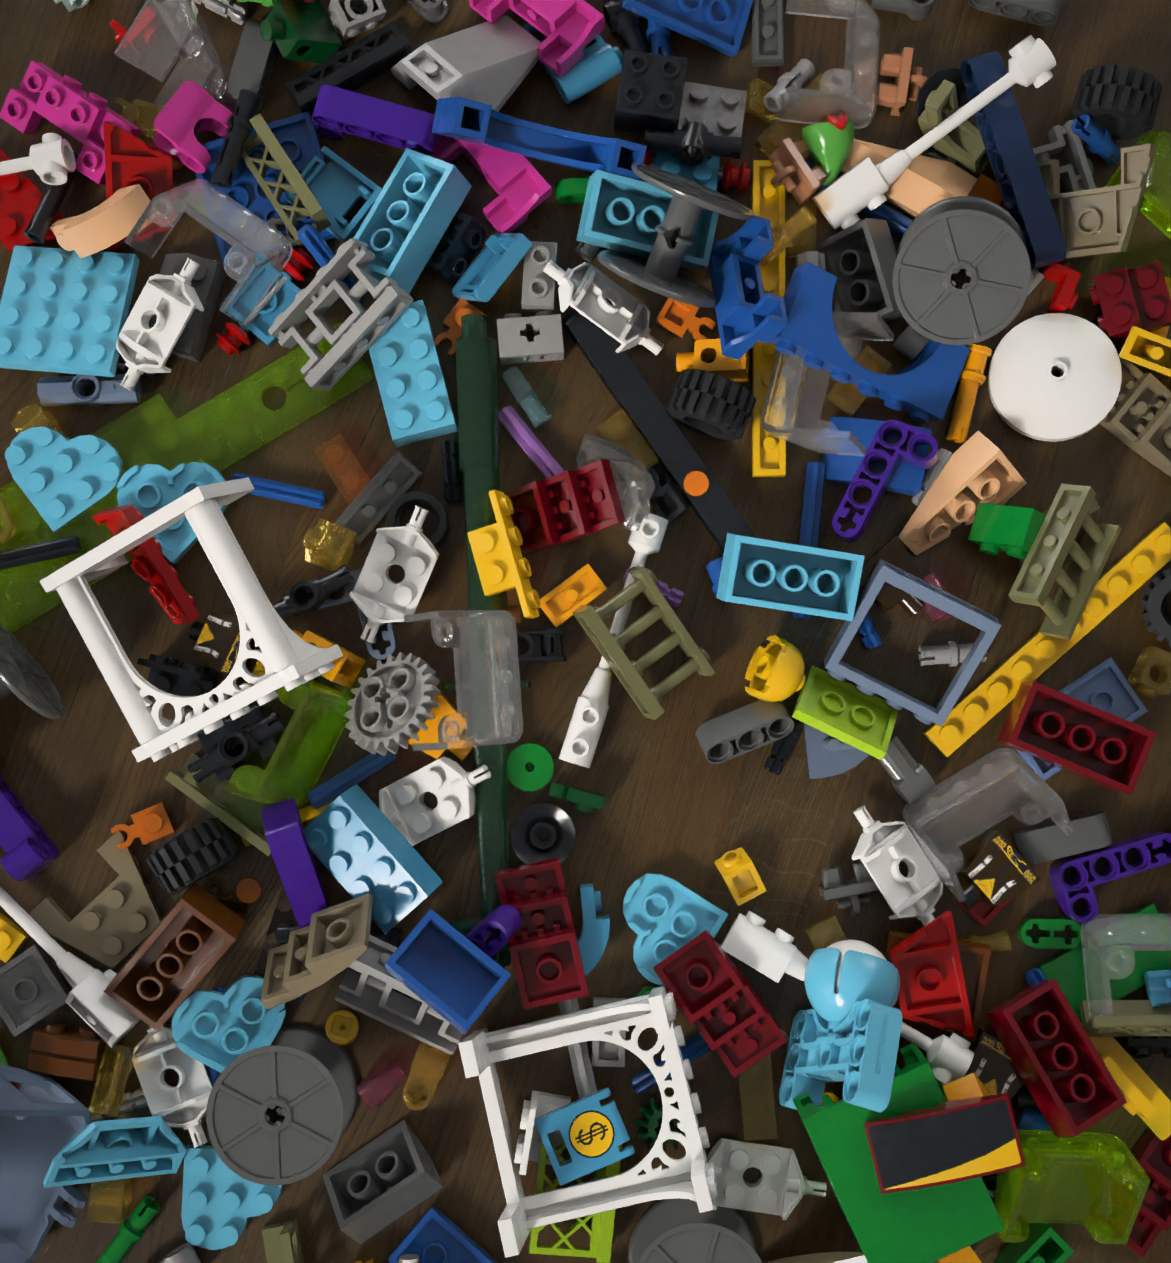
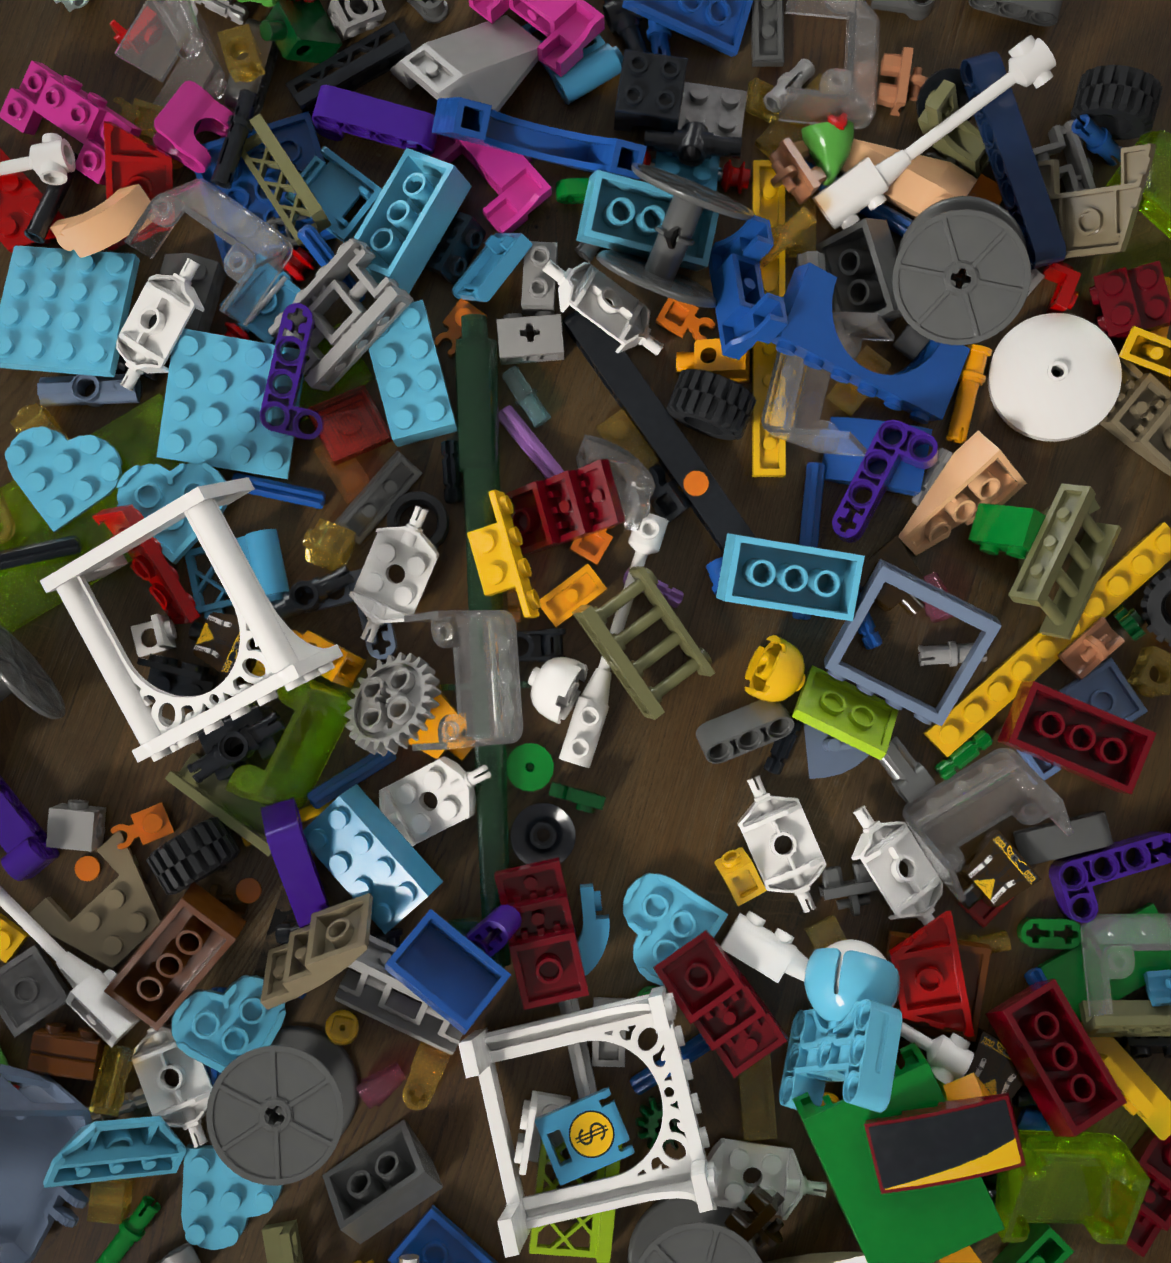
none -> light grey head [46,800,106,852]
none -> orange piece [75,856,101,881]
none -> white bracket [131,614,177,657]
none -> medium azure plate [156,328,307,479]
none -> dark azure piece [185,529,290,619]
none -> clear yellow brick [217,24,266,83]
none -> dark purple beam [260,303,325,439]
none -> clear red tile [307,384,393,466]
none -> white cylinder [528,657,588,724]
none -> orange plate [569,526,615,566]
none -> dark brown hips [724,1186,785,1248]
none -> white plate [737,775,827,913]
none -> green axle [935,730,993,780]
none -> nougat hips [1057,617,1125,680]
none -> dark green plate [1111,605,1146,641]

